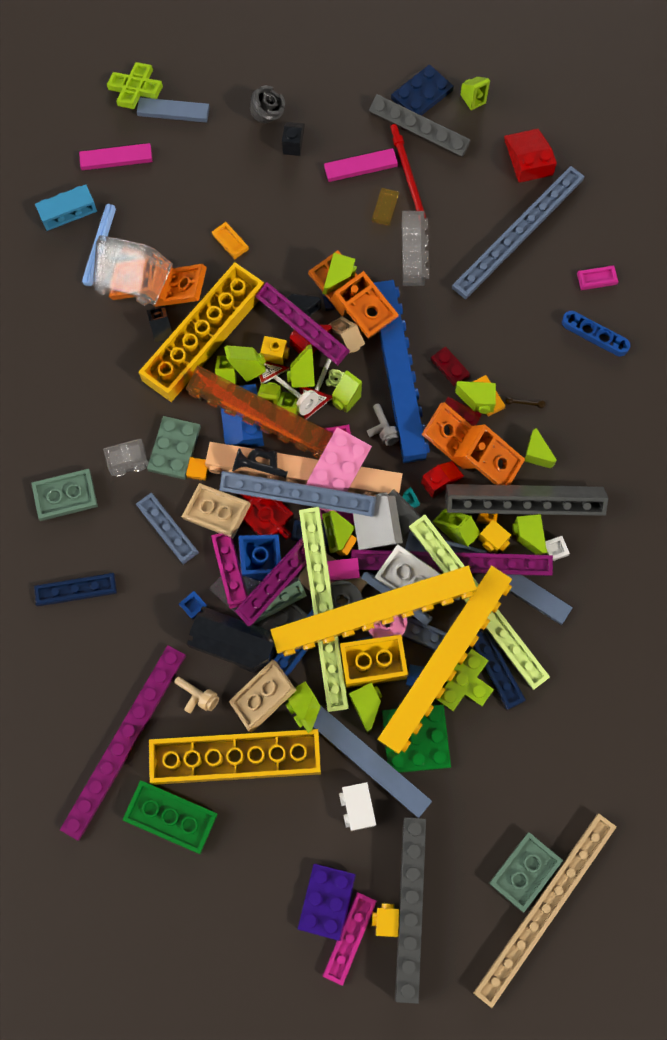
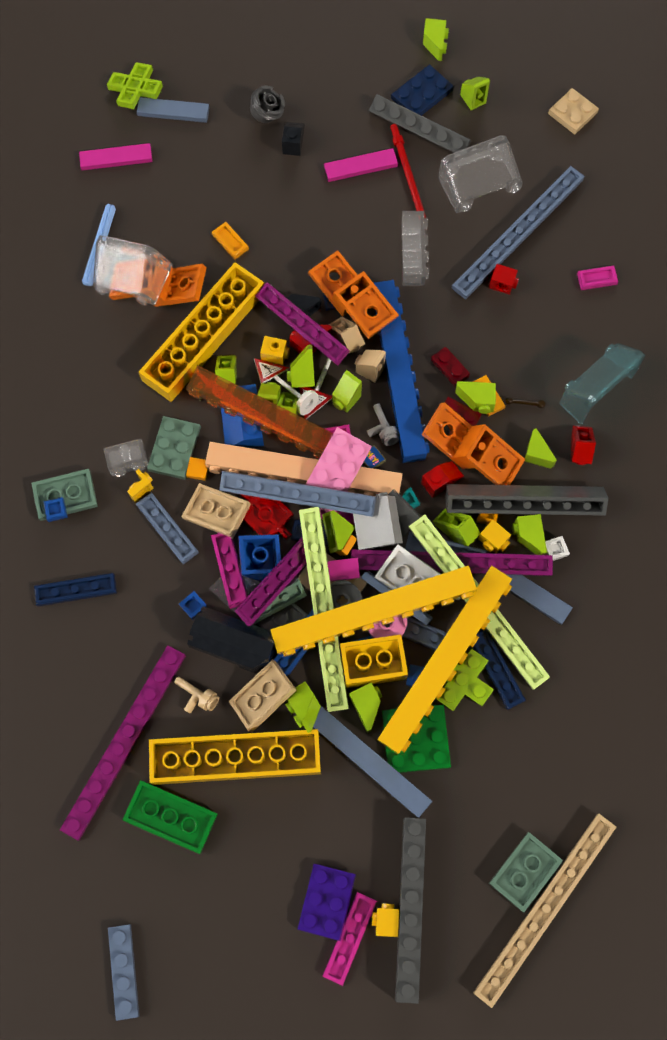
dark azure brick [35,184,97,231] -> none
black slope [147,306,172,343] -> none
lime slope [224,346,266,382] -> none
black piece [232,448,288,478] -> none
lime slope [322,253,357,295] -> none
yellowish green plate [326,369,345,387] -> none
white brick [339,782,376,831] -> none
clear yellow tile [372,188,399,226] -> none
red slope [504,129,557,183] -> none
blue beam [562,311,630,356] -> none
none -> blue tile [44,497,68,522]
none -> sand blue plate [108,924,139,1021]
none -> yellow bracket [127,469,154,503]
none -> tan slope [355,350,386,383]
none -> tile [363,445,386,469]
none -> lime slope [423,18,449,61]
none -> clear windscreen [438,135,523,213]
none -> red brick [489,264,519,295]
none -> tan plate [548,88,599,135]
none -> clear light blue windscreen [559,343,646,424]
none -> red slope [571,425,596,465]

